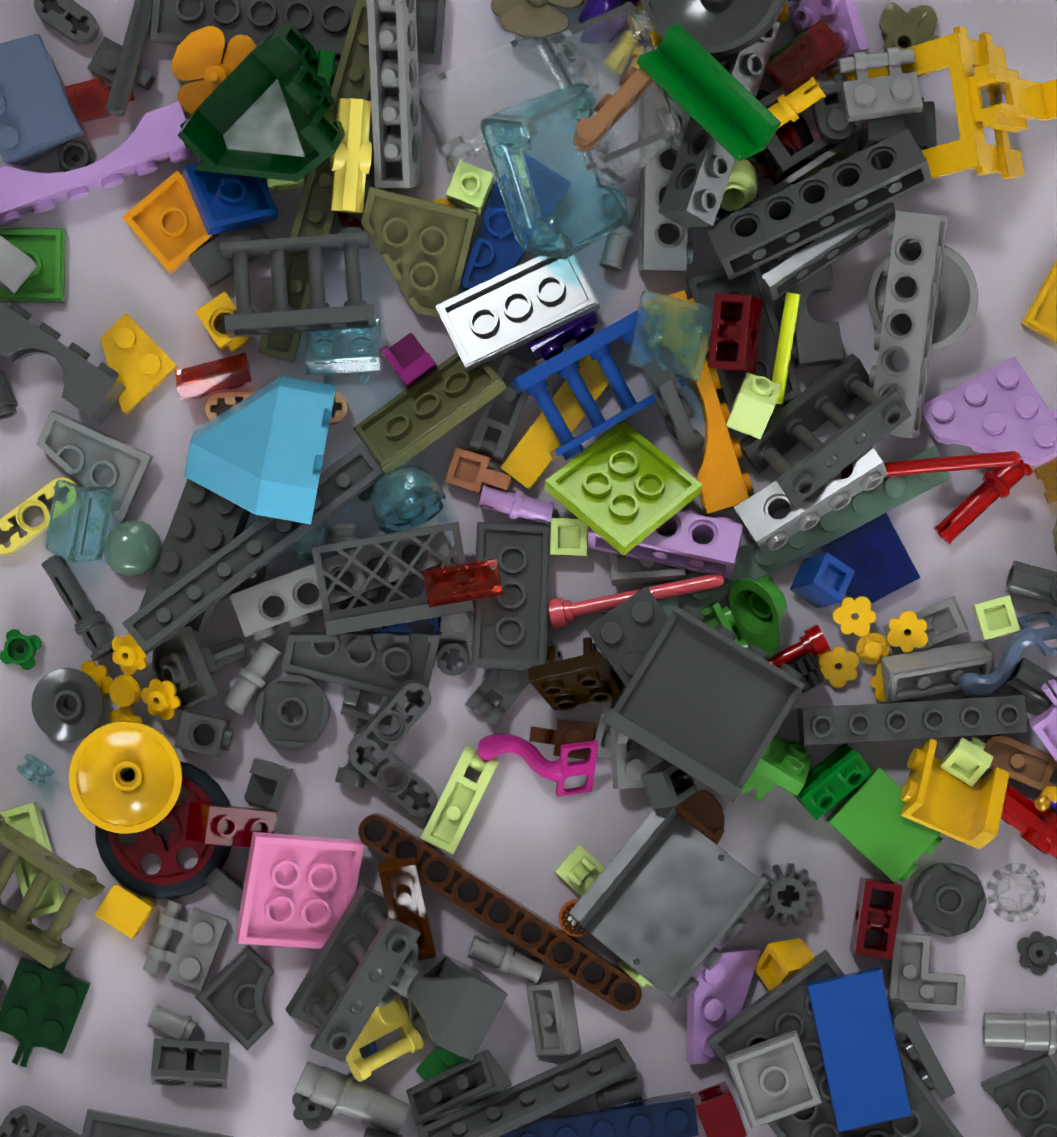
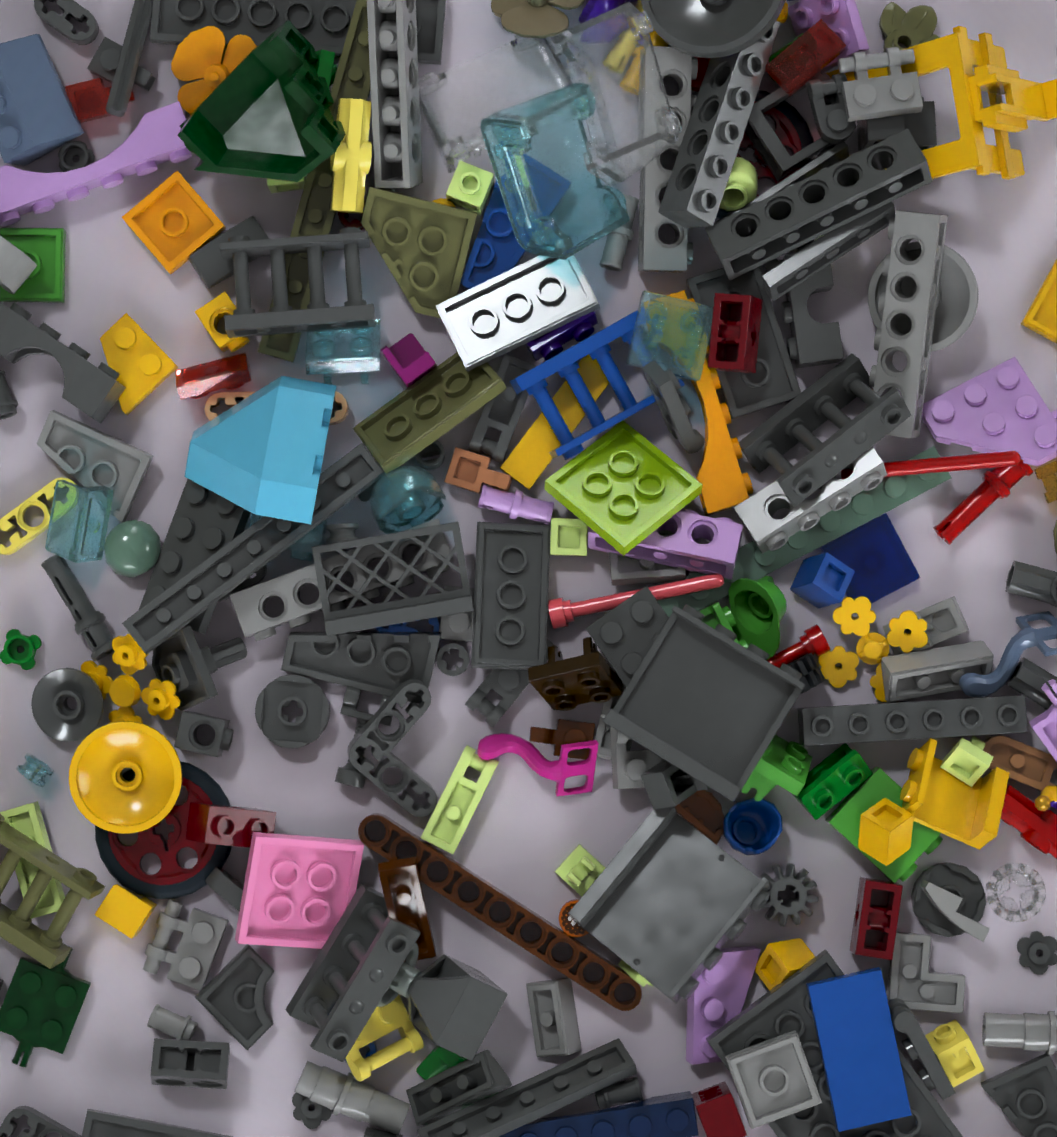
blue plate [182,163,279,236] -> none
light grey pin [222,641,282,715] -> none
dark grey panel [244,758,292,812] -> none
clear red plate [423,558,503,608] -> none
light grey pin [467,935,544,983] -> none
medium nougat plate [573,67,654,152] -> none
green panel [636,24,781,161] -> none
yellowish green brick [726,372,781,439] -> none
yellow pin [768,76,826,128] -> none
neon yellow bar [772,292,801,404] -> none
yellowish green tile [972,595,1020,642] -> none
none -> dark grey hinge [415,440,445,470]
none -> blue hair [723,797,782,855]
none -> yellow panel [858,798,914,866]
none -> light grey slope [920,879,990,942]
none -> light yellow bracket [925,1020,985,1087]

